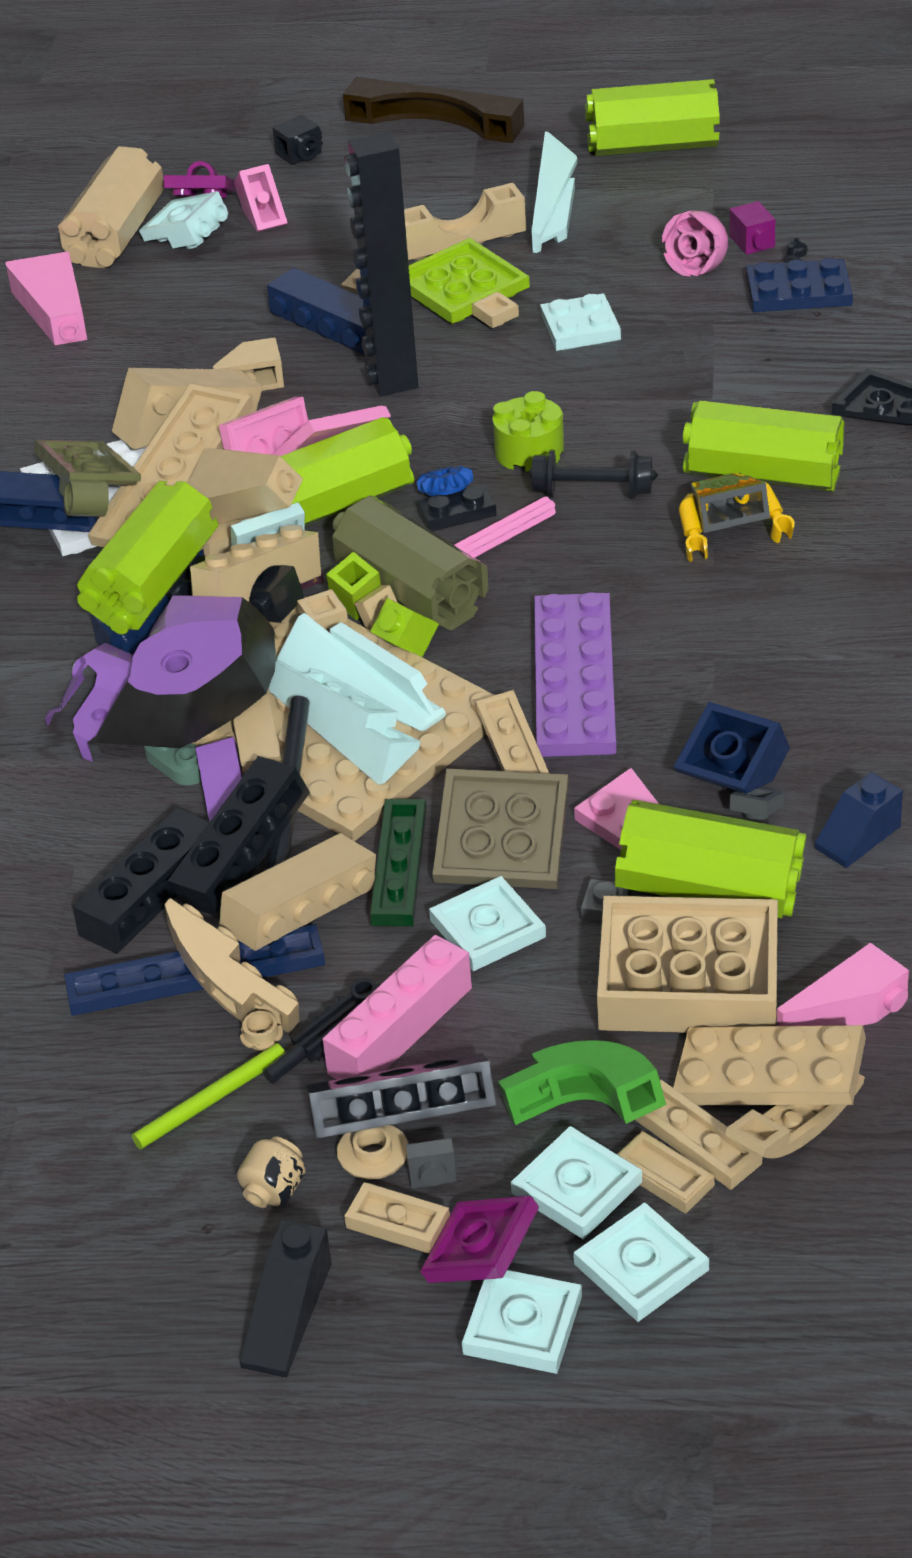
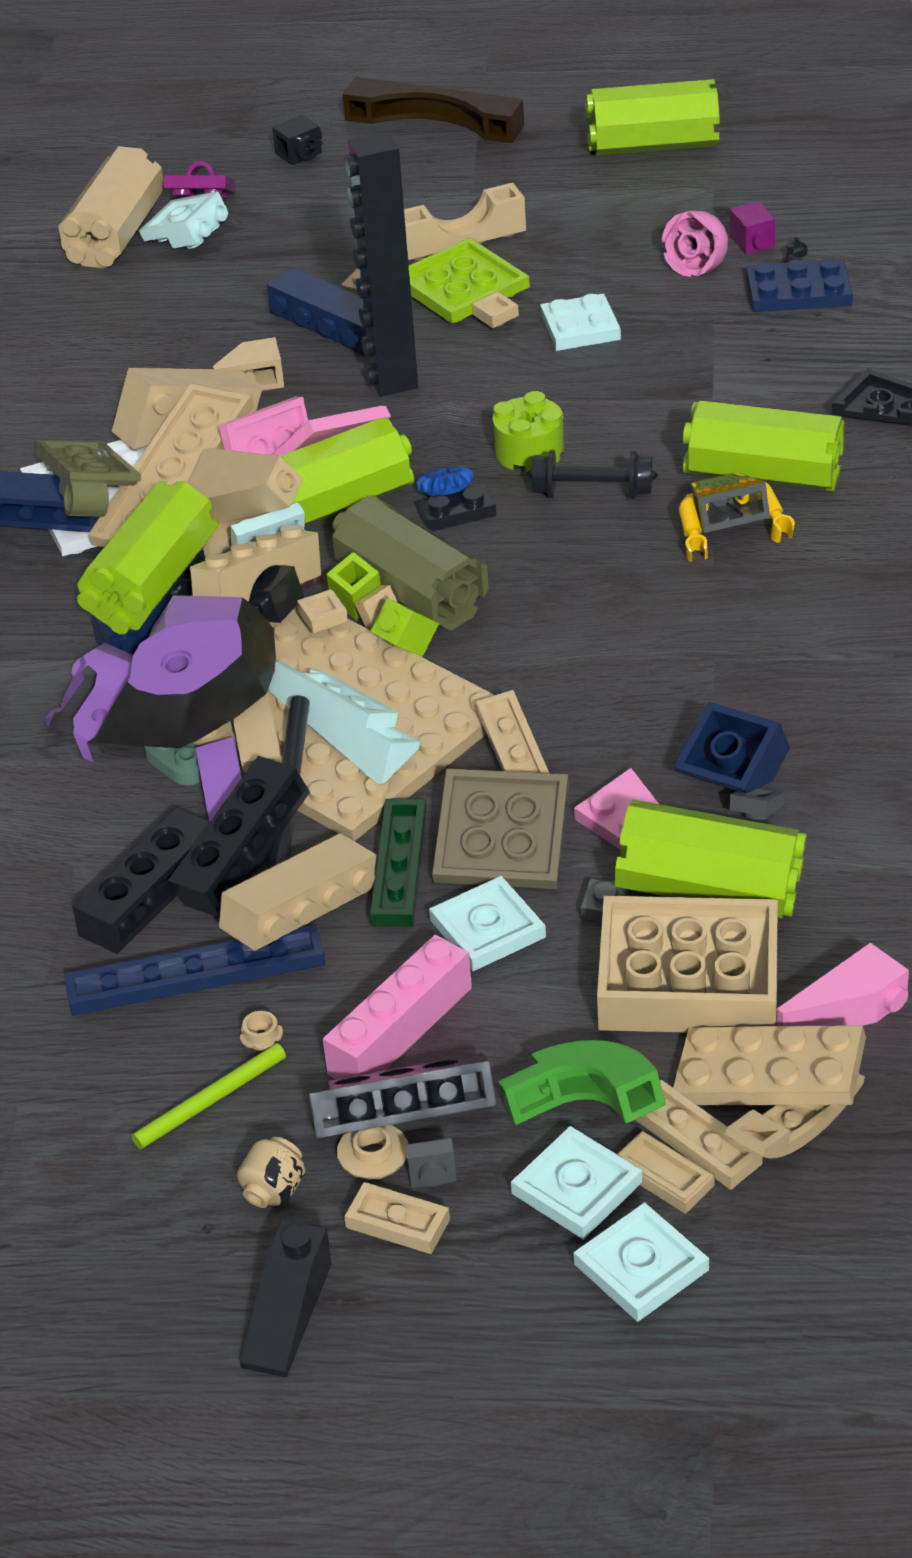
bright pink slope [5,251,87,345] -> none
tan slope [165,898,300,1033] -> none
bright pink slope [234,164,287,232] -> none
black piece [263,978,381,1084] -> none
light aqua wedge [277,613,446,731] -> none
magenta plate [420,1196,539,1283] -> none
bright pink axle [454,497,556,558] -> none
light aqua plate [462,1270,582,1374] -> none
light aqua wedge [532,131,577,253] -> none
medium lavender plate [535,592,616,757] -> none
dark blue slope [815,771,903,868] -> none

